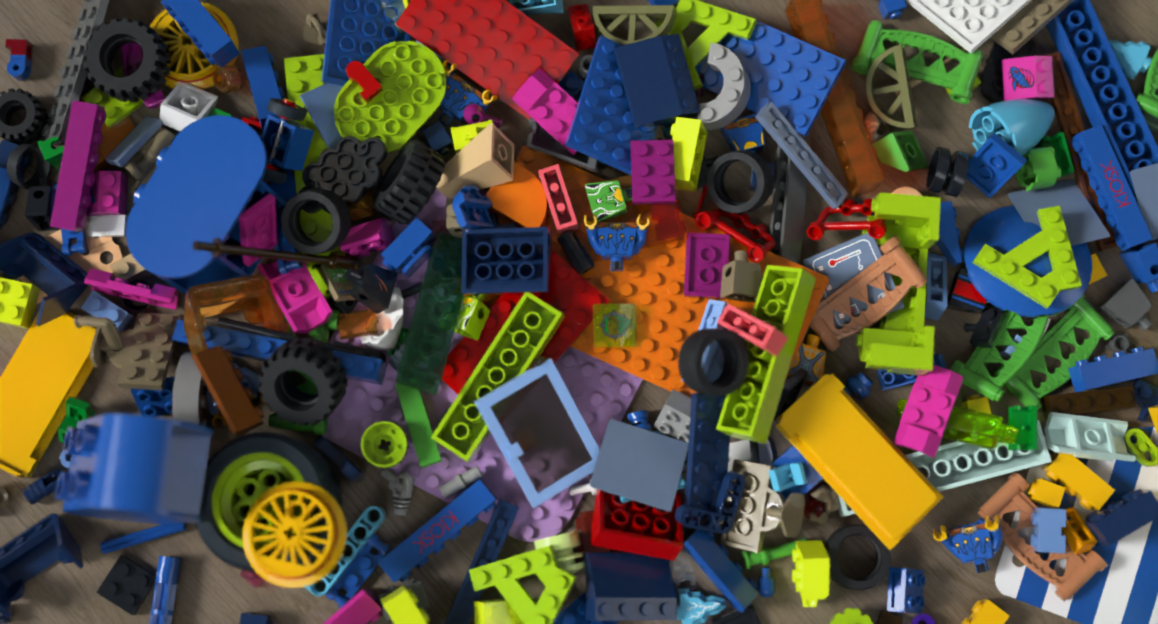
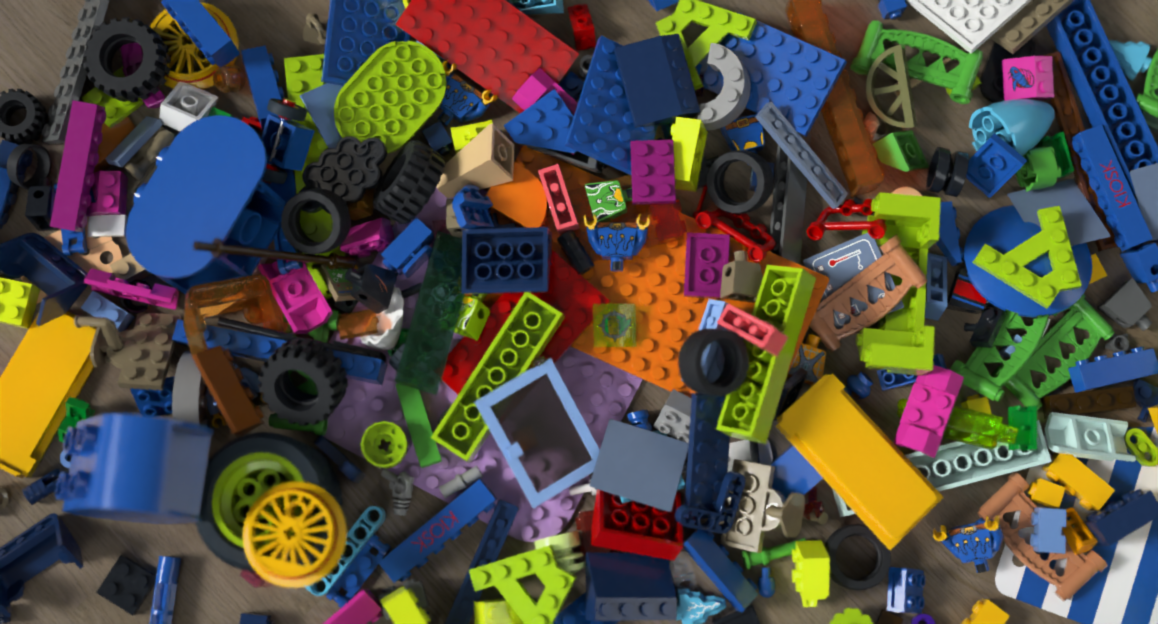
leg [5,39,33,81] -> none
green hinge [37,137,64,171] -> none
blue axle [100,523,186,554] -> none
dark pink tile [239,193,278,267] -> none
red leg [346,61,383,103] -> none
magenta bar [463,104,502,129] -> none
olive window [593,5,677,46] -> none
medium azure bracket [769,462,807,492] -> none
dark tan piece [810,484,839,516] -> none
none -> blue plate [504,89,577,153]

